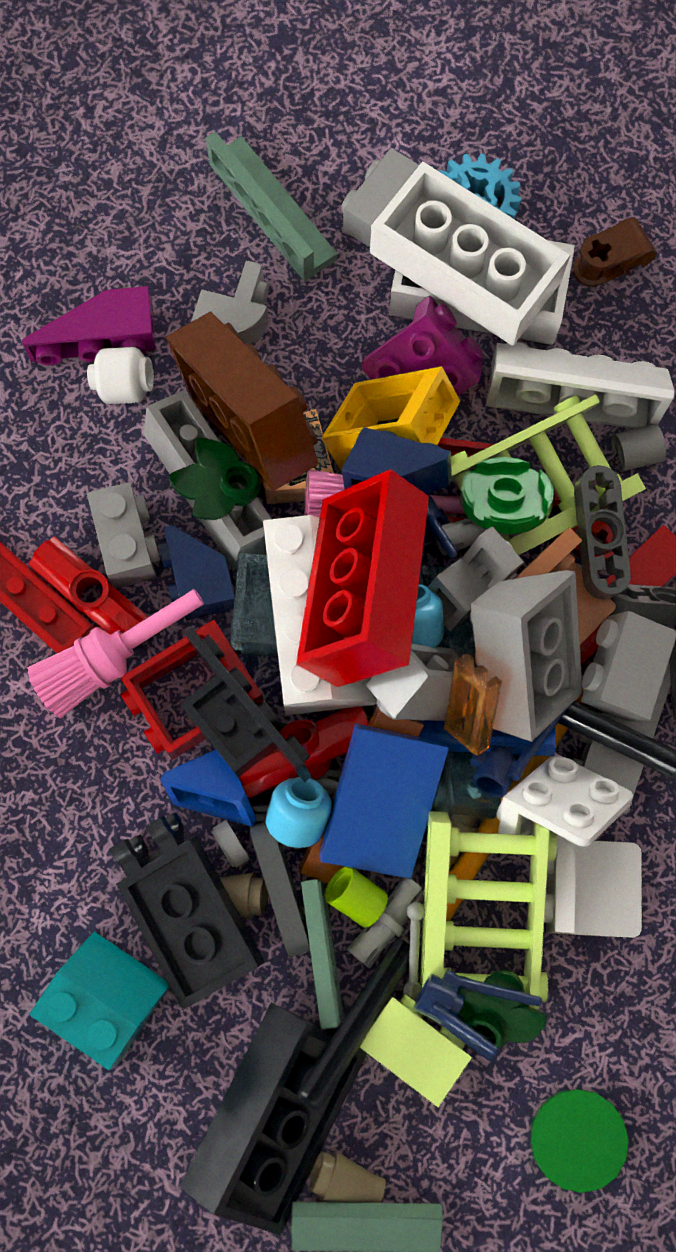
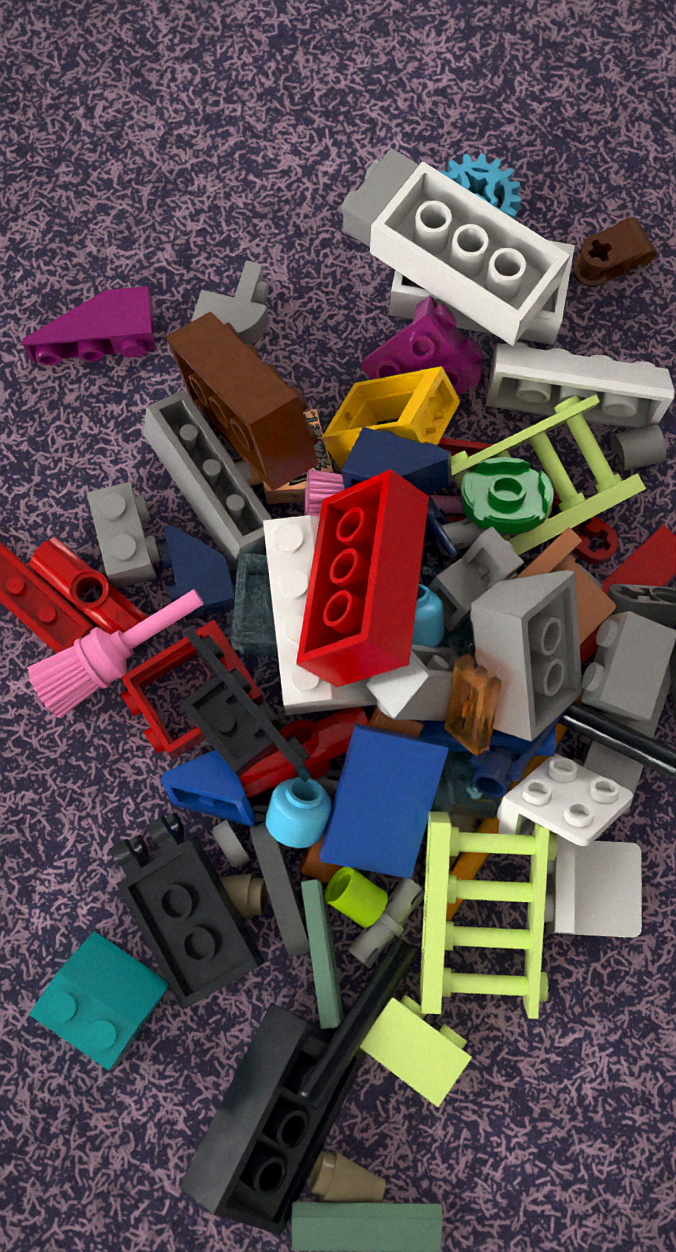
white head [87,347,154,404] -> none
dark green plate [169,438,260,520] -> none
sand green fence [205,131,337,282] -> none
light grey hinge [403,902,425,1001] -> none
dark blue plant [414,969,542,1062] -> none
dark green plate [457,970,547,1048] -> none
green tile [530,1089,629,1193] -> none
dark grey beam [574,465,631,600] -> none

